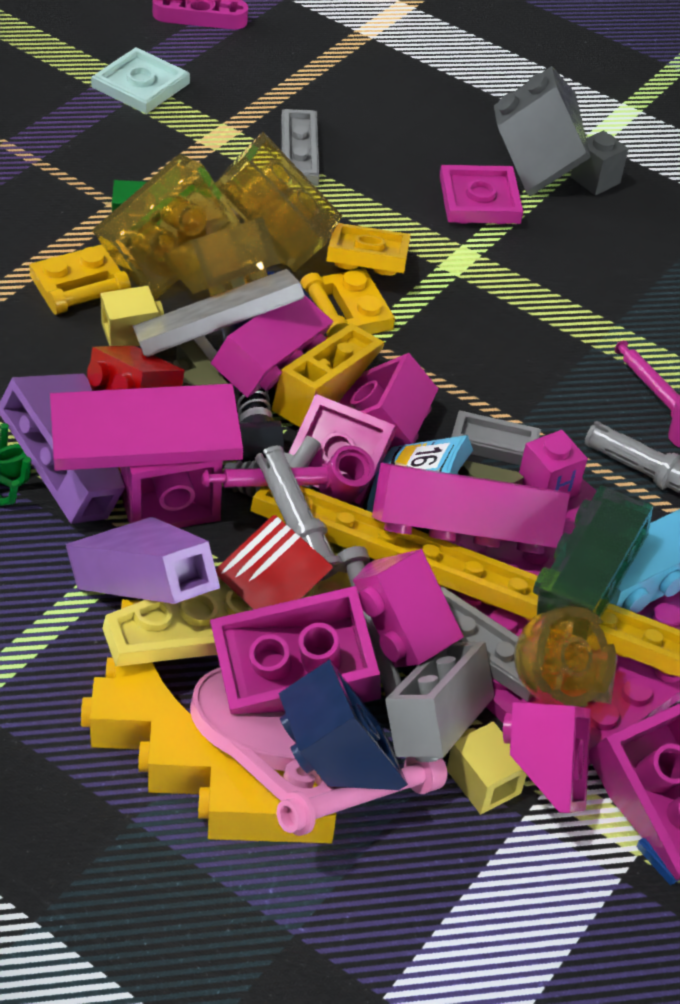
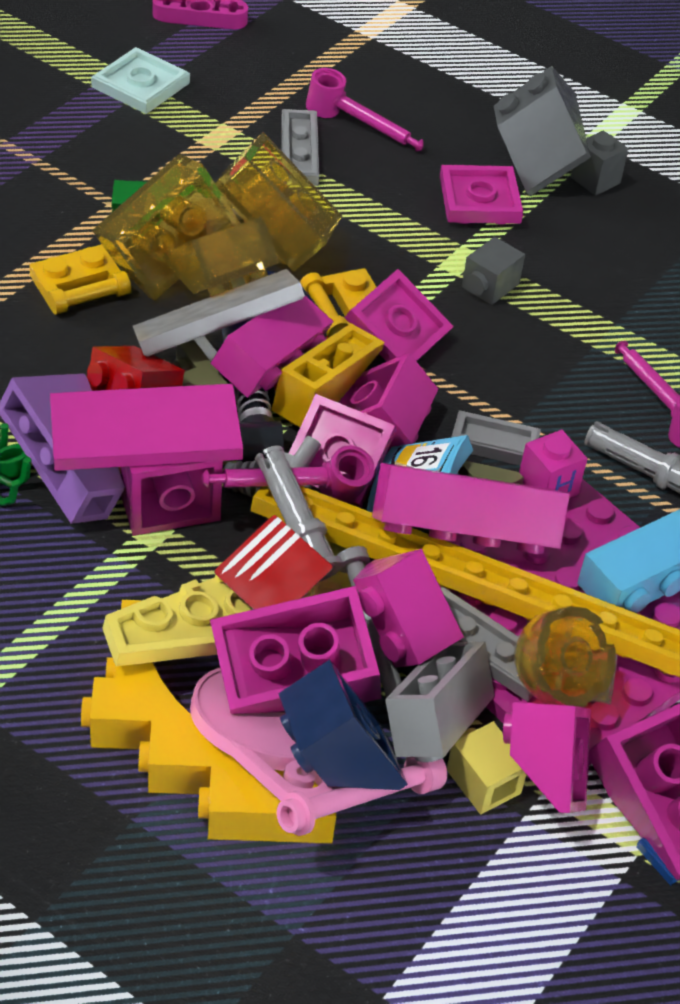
medium lavender slope [65,517,220,604] -> none
light yellow brick [100,286,164,346] -> none
yellow plate [326,223,411,276] -> none
clear green brick [533,485,653,638] -> none
none -> dark pink piece [306,68,424,152]
none -> dark pink plate [344,269,454,362]
none -> dark grey brick [461,236,525,305]

